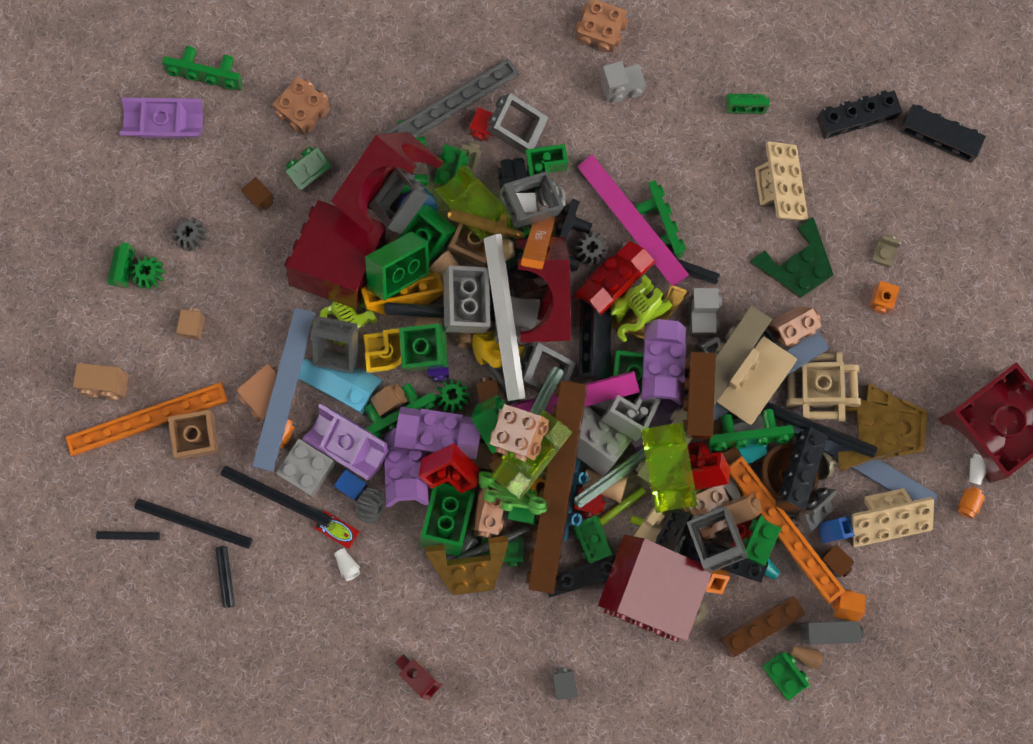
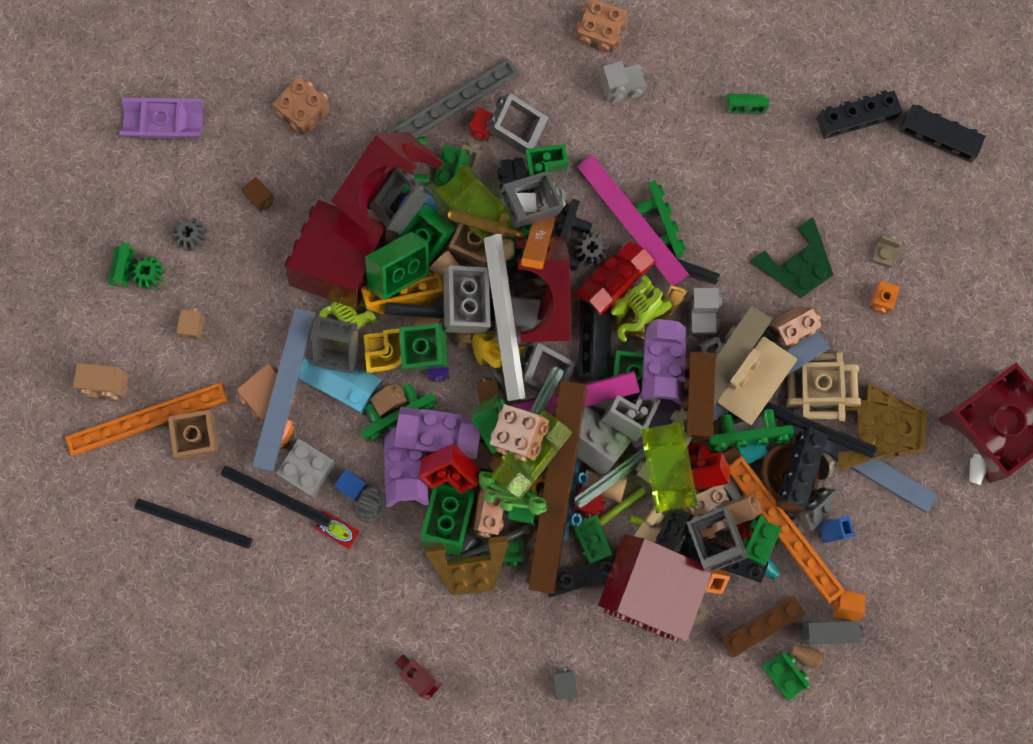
black bar [96,531,160,540] -> none
green plate [162,46,243,91] -> none
black axle [215,546,235,608] -> none
bracket [284,146,332,190] -> none
medium lavender piece [302,403,388,480] -> none
white cone [334,548,361,581] -> none
green gear [435,378,470,413] -> none
tan bracket [755,142,808,221] -> none
reddish brown brick [820,544,855,578] -> none
tan bracket [852,488,934,547] -> none
orange brick [957,487,985,519] -> none

